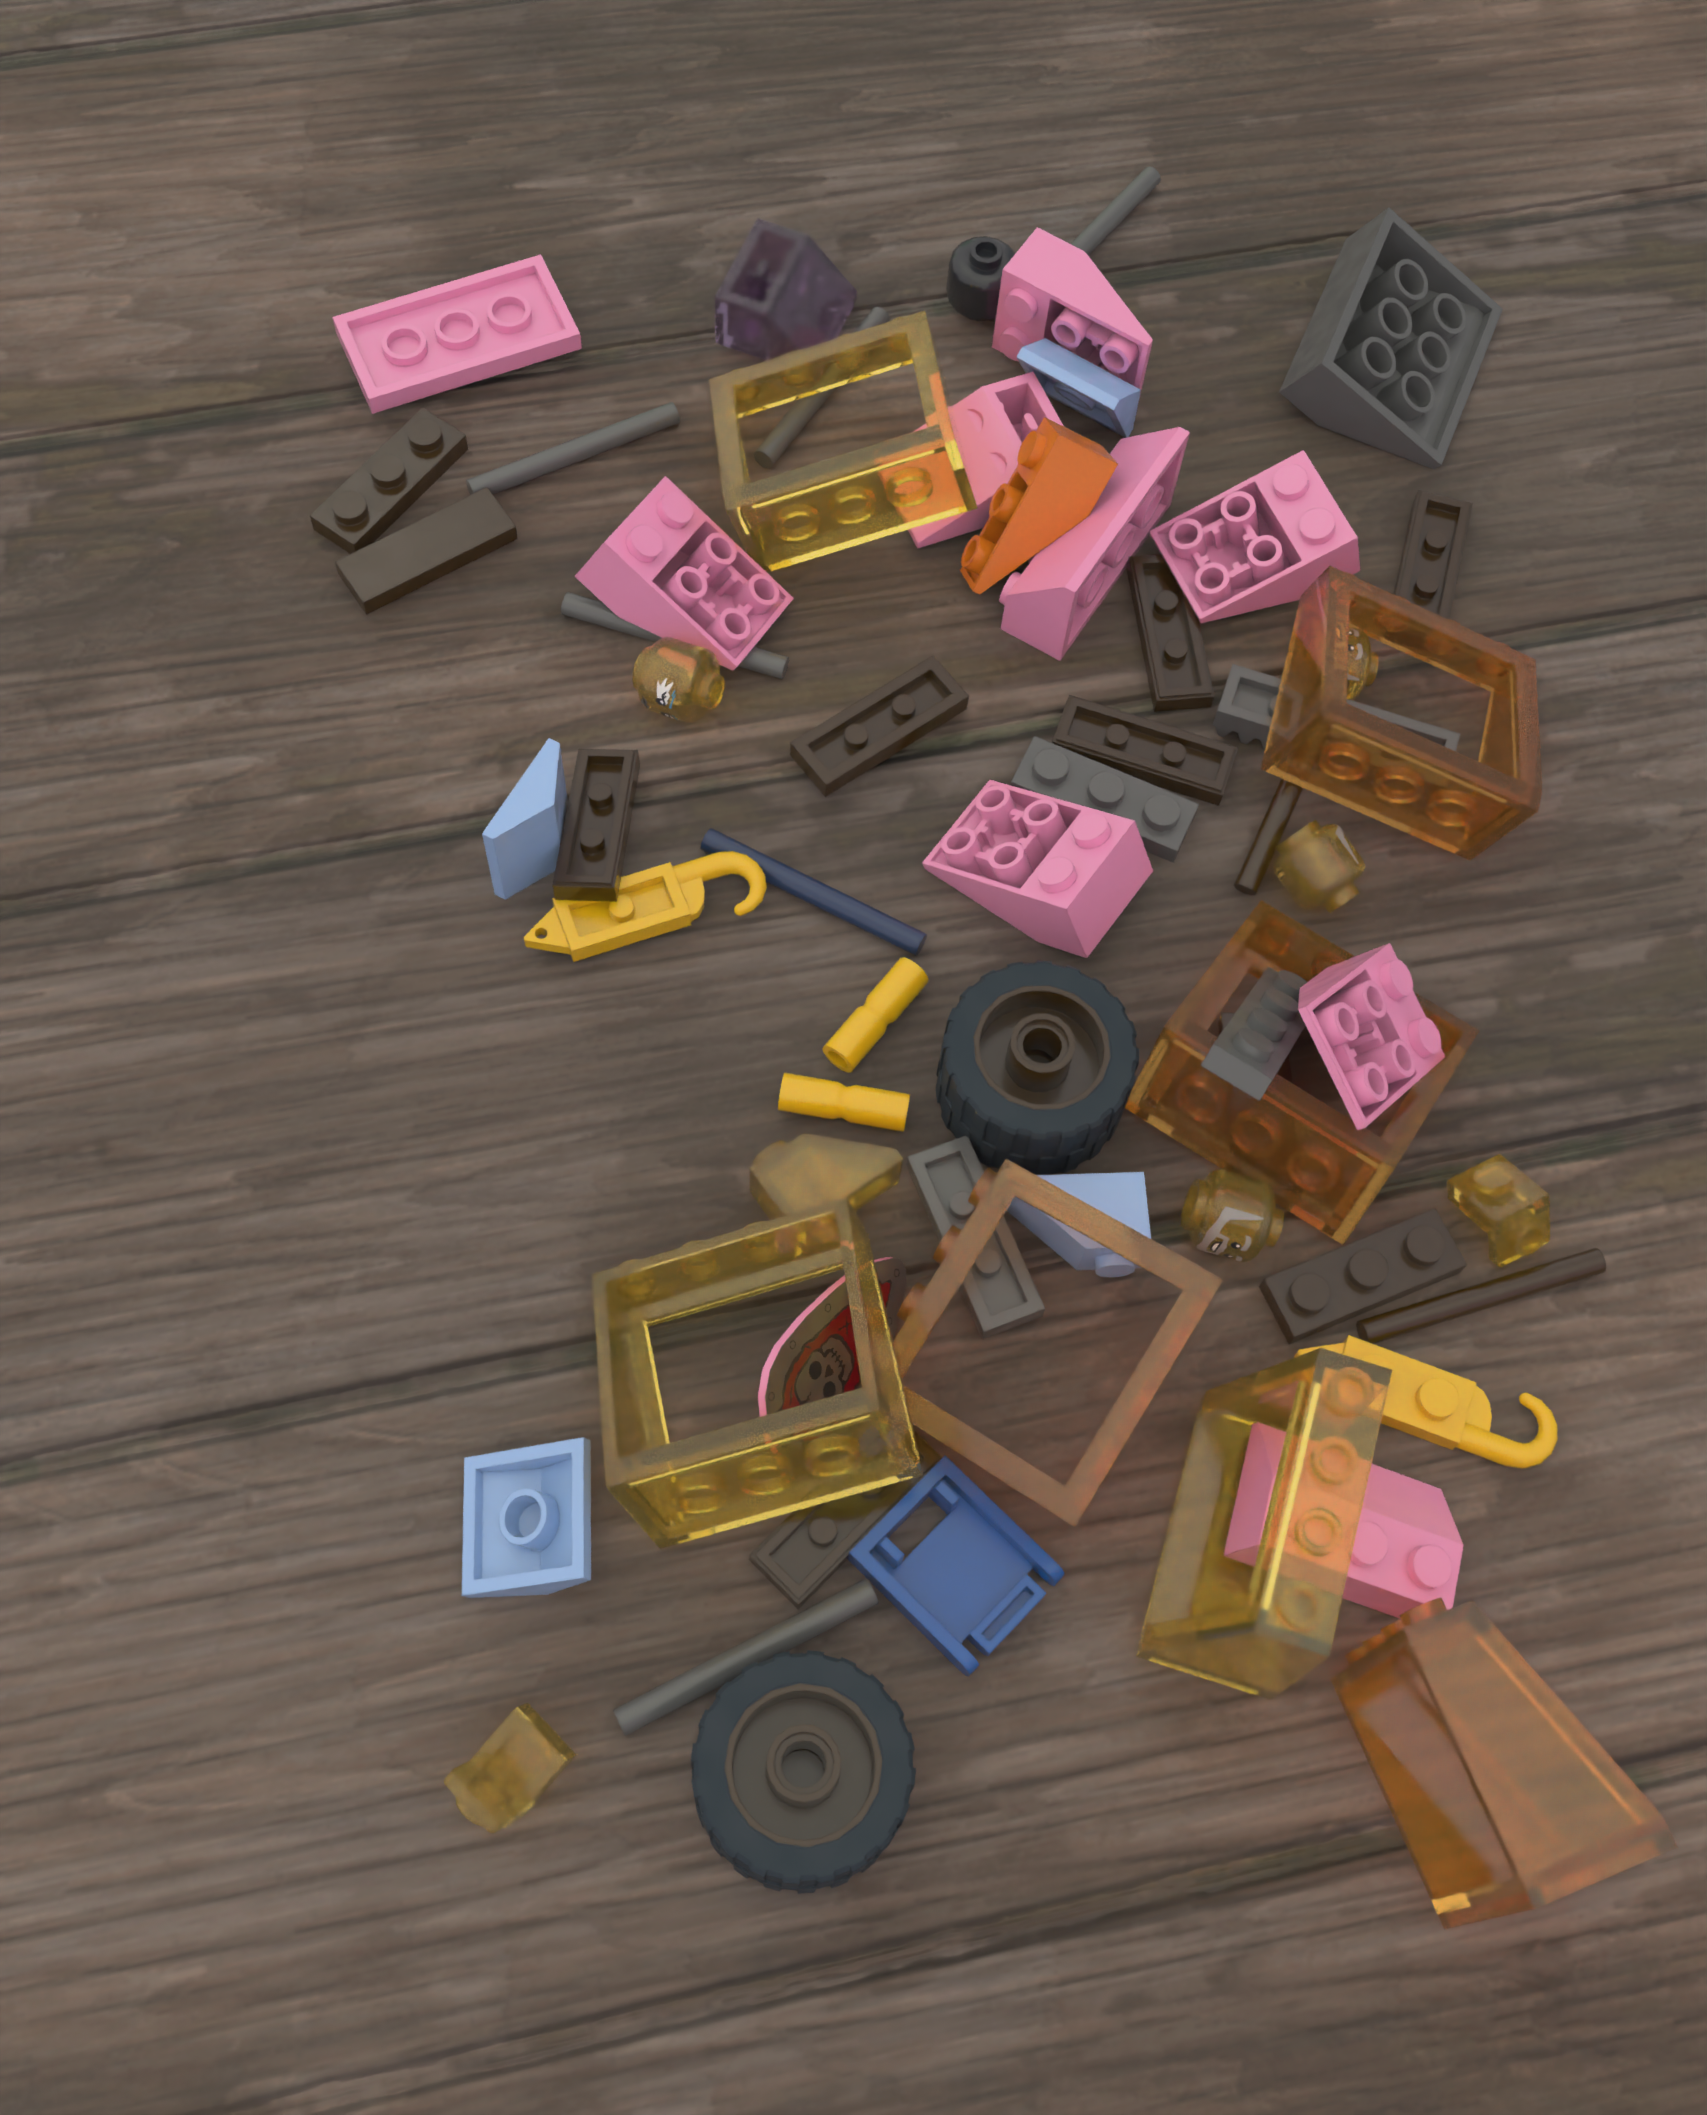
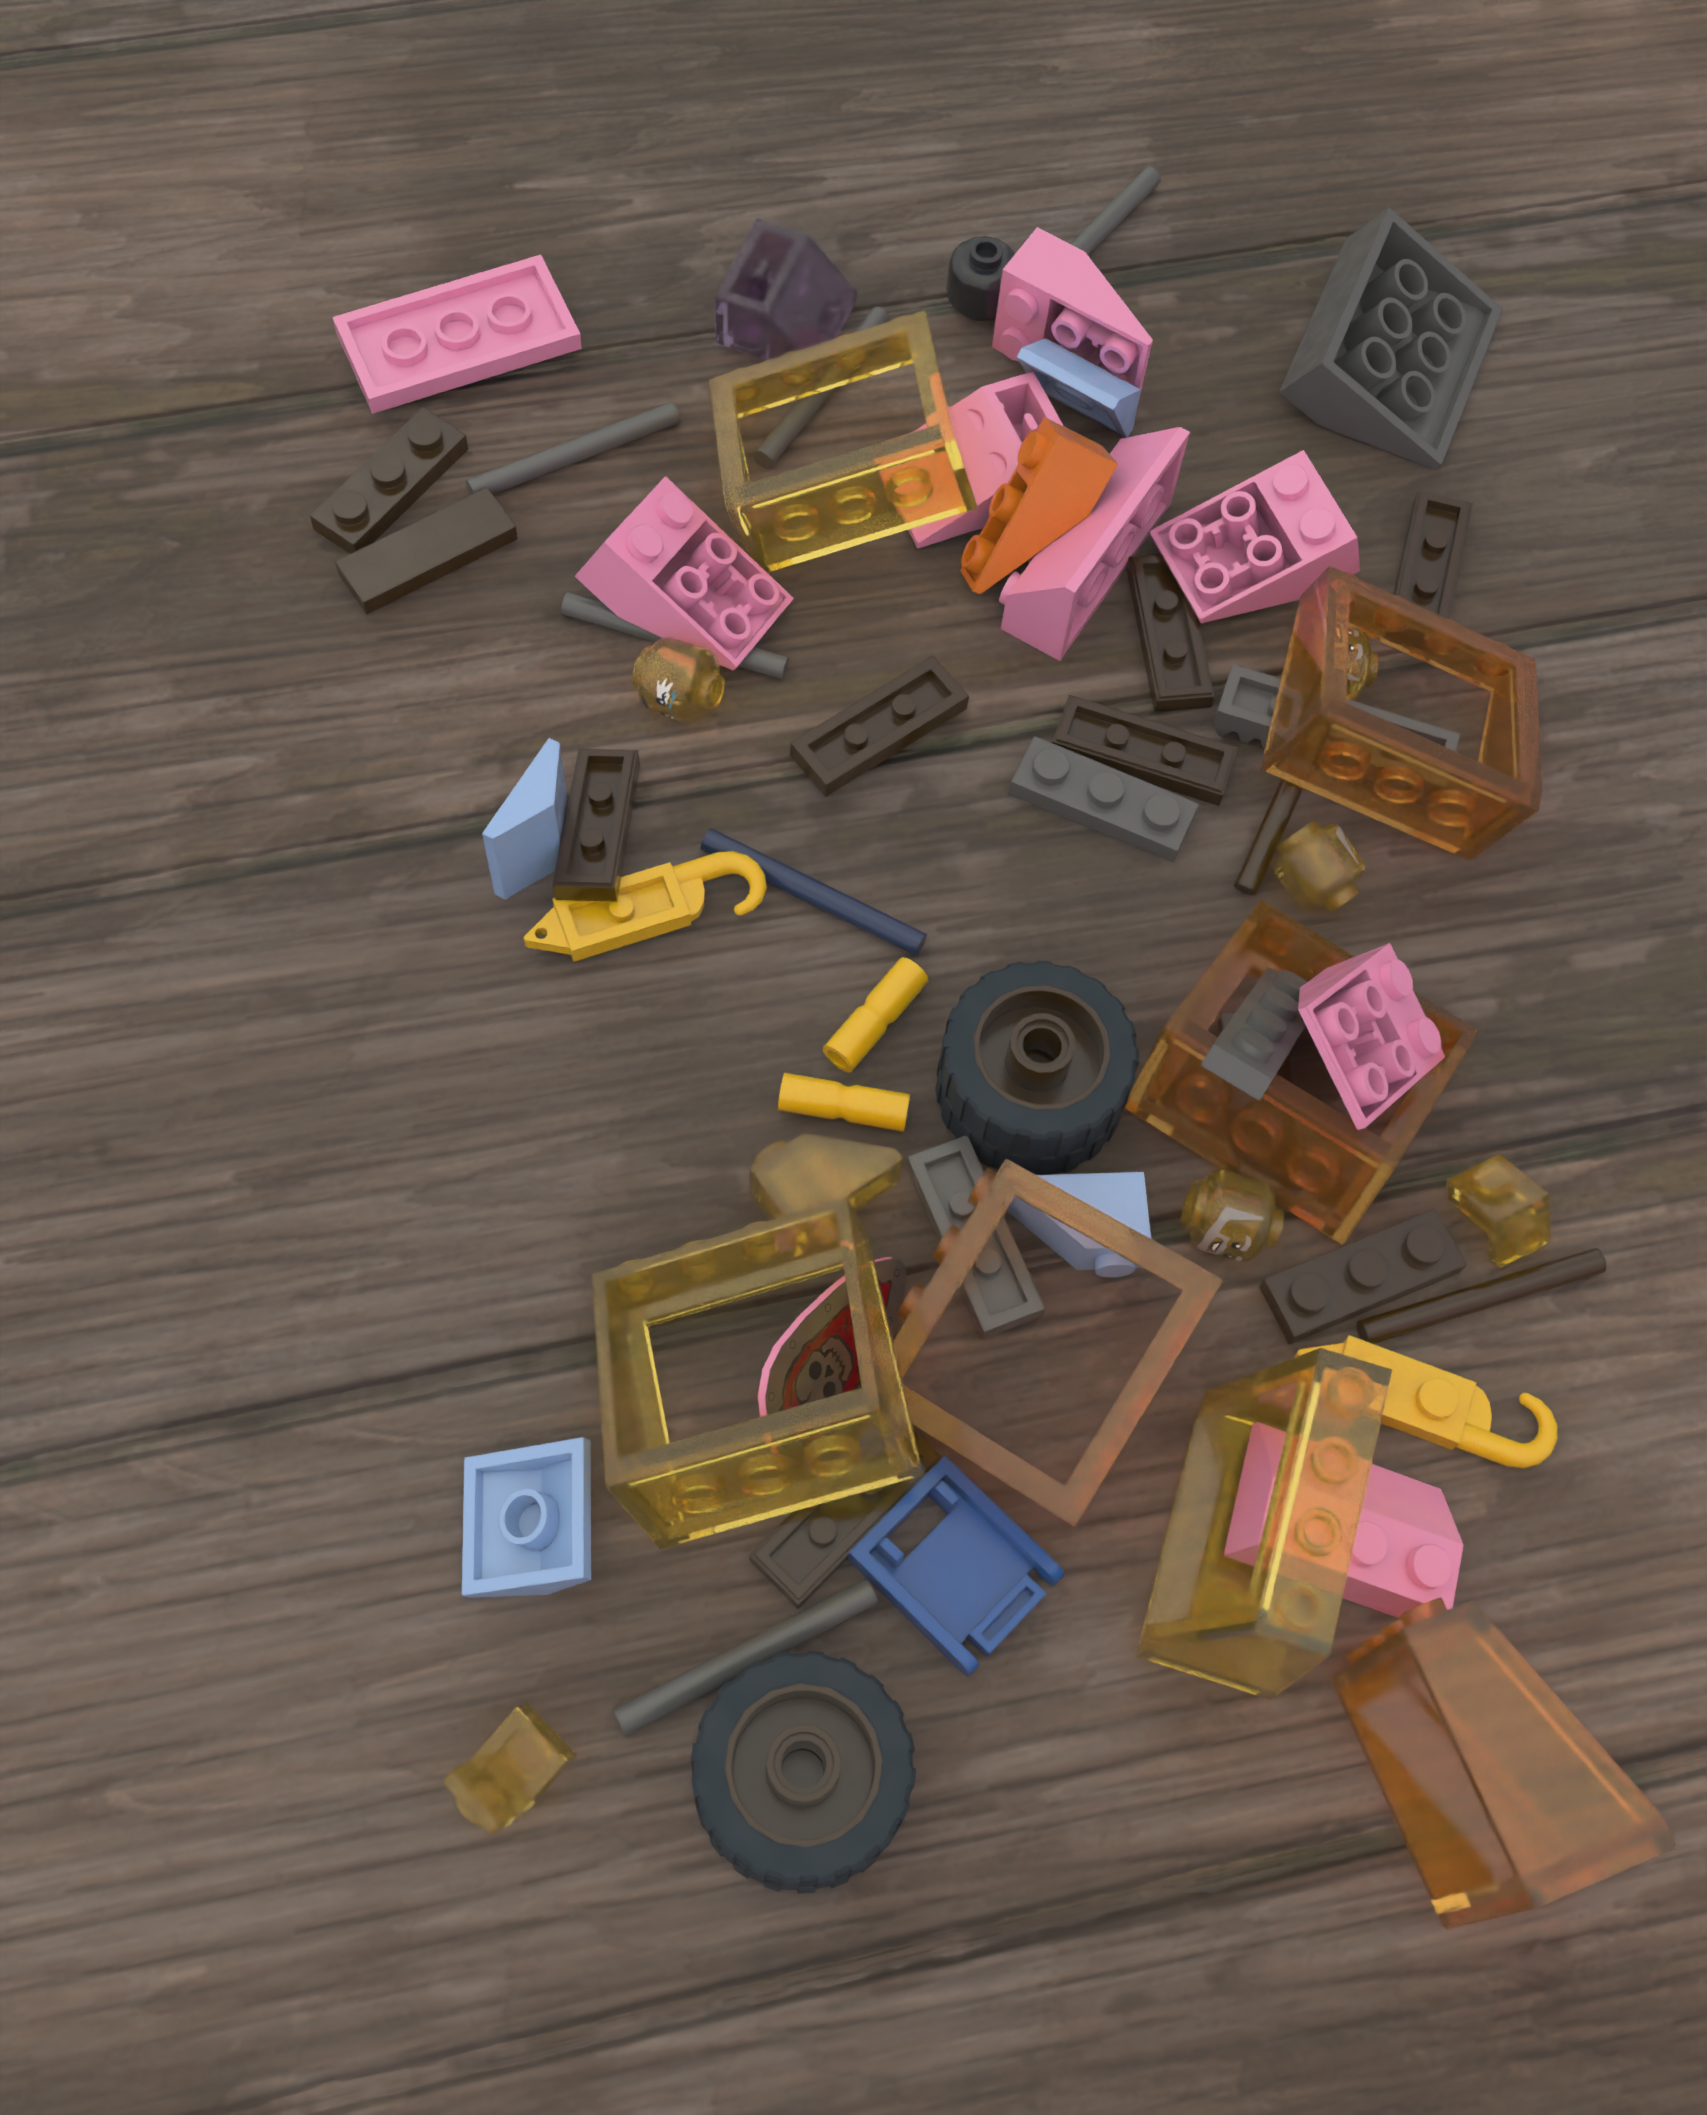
bright pink slope [922,780,1153,958] -> none

